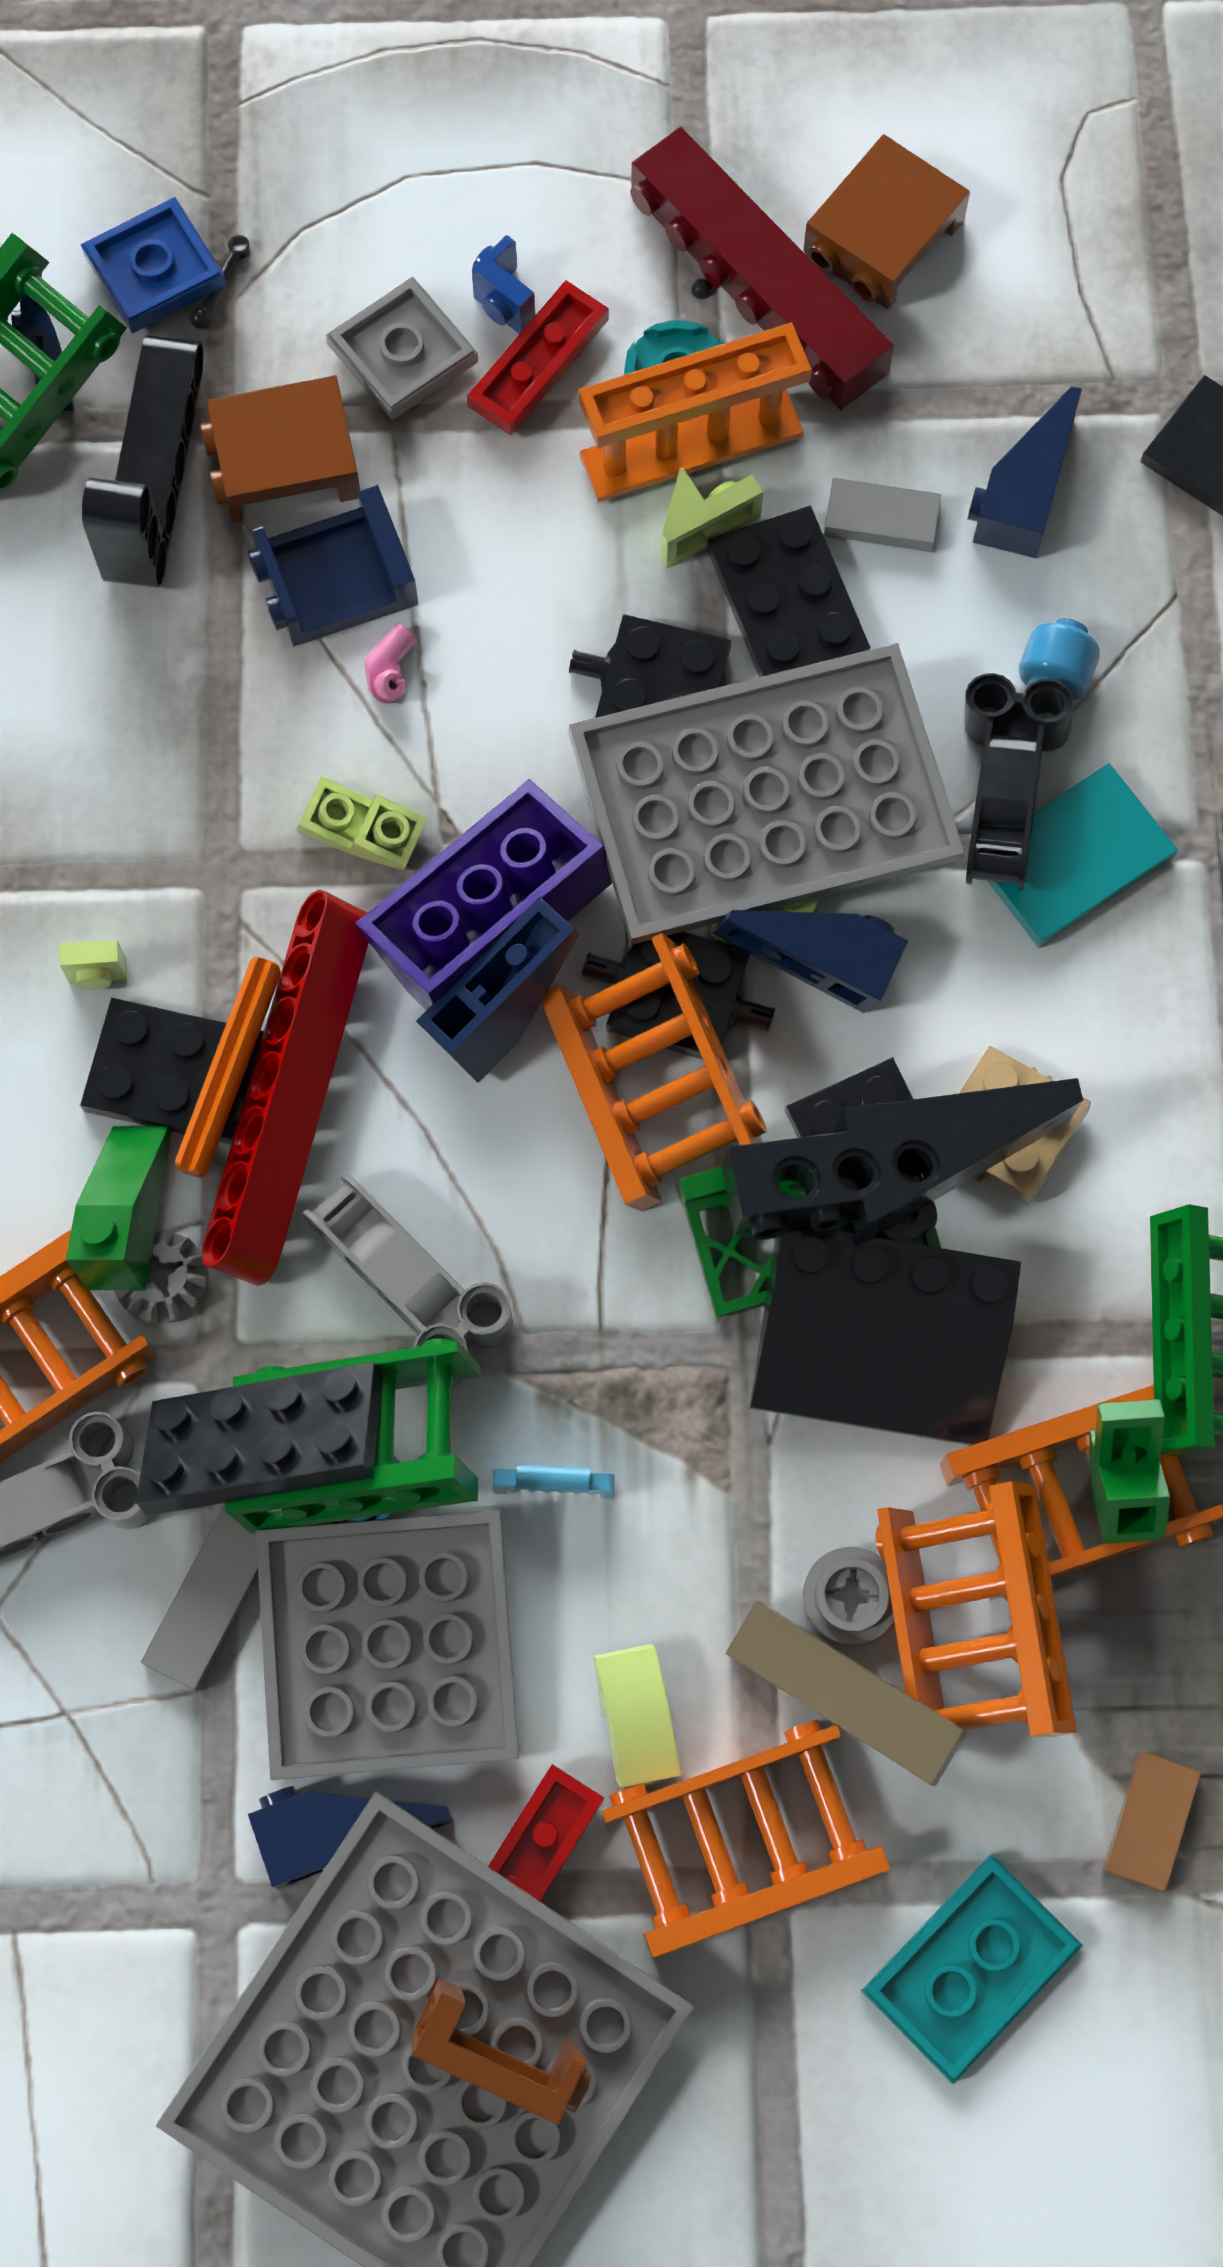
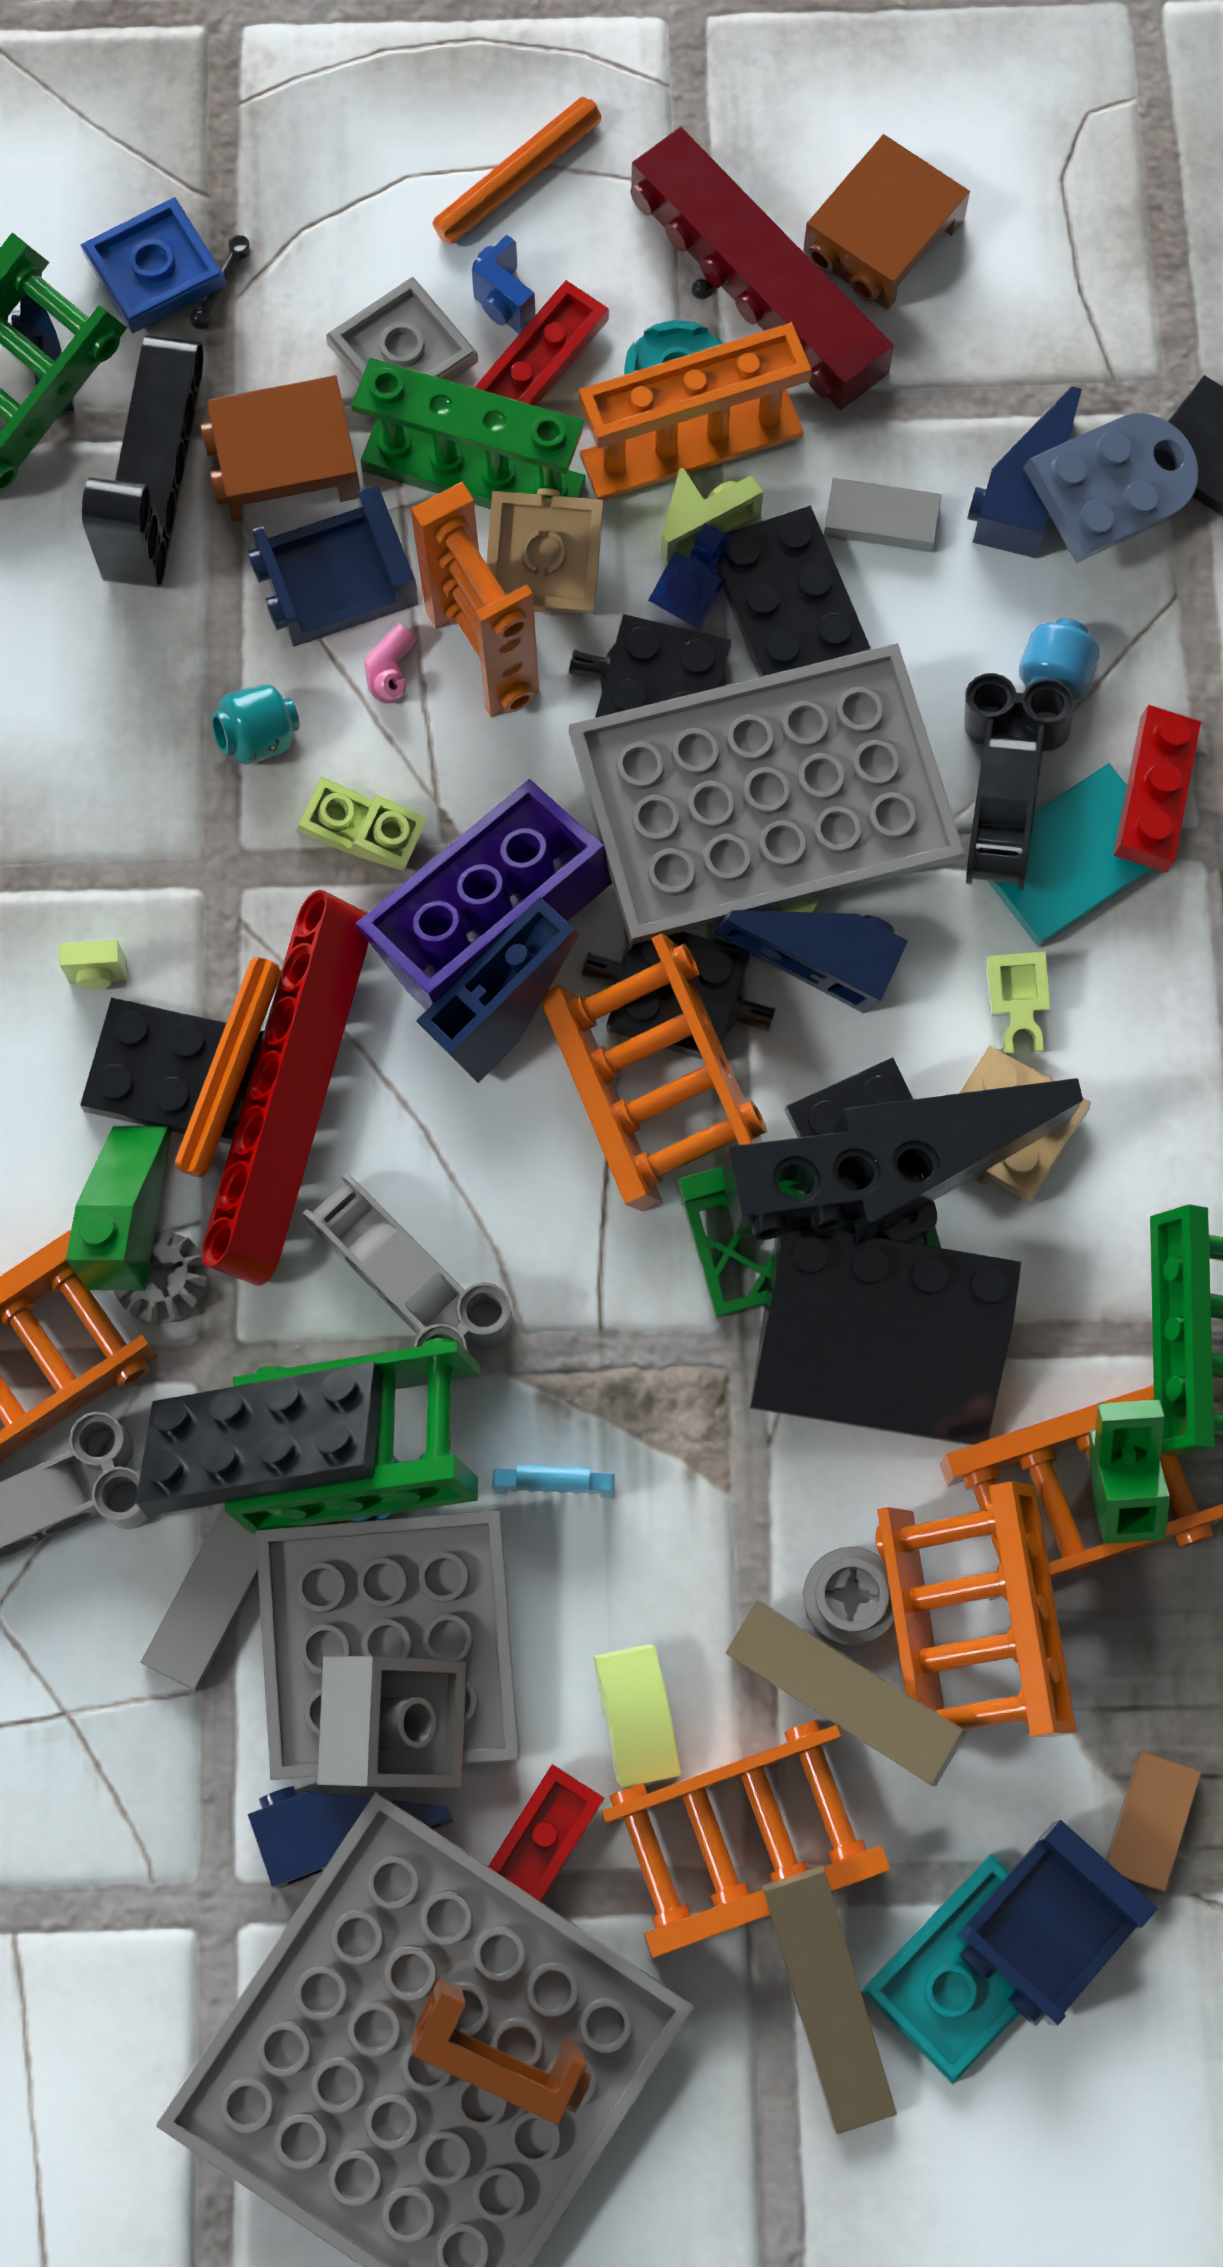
none -> teal head [211,684,300,764]
none -> light grey slope [317,1656,466,1788]
none -> green fence [351,357,586,509]
none -> orange fence [410,482,539,718]
none -> orange axle [432,97,602,245]
none -> tan plate [486,489,604,615]
none -> clear blue plate [648,523,731,628]
none -> dark tan tile [762,1866,897,2135]
none -> dark blue panel [954,1820,1158,2027]
none -> yellowish green plate [986,951,1051,1055]
none -> sand blue plate [1023,413,1198,563]
none -> red plate [1113,704,1201,873]

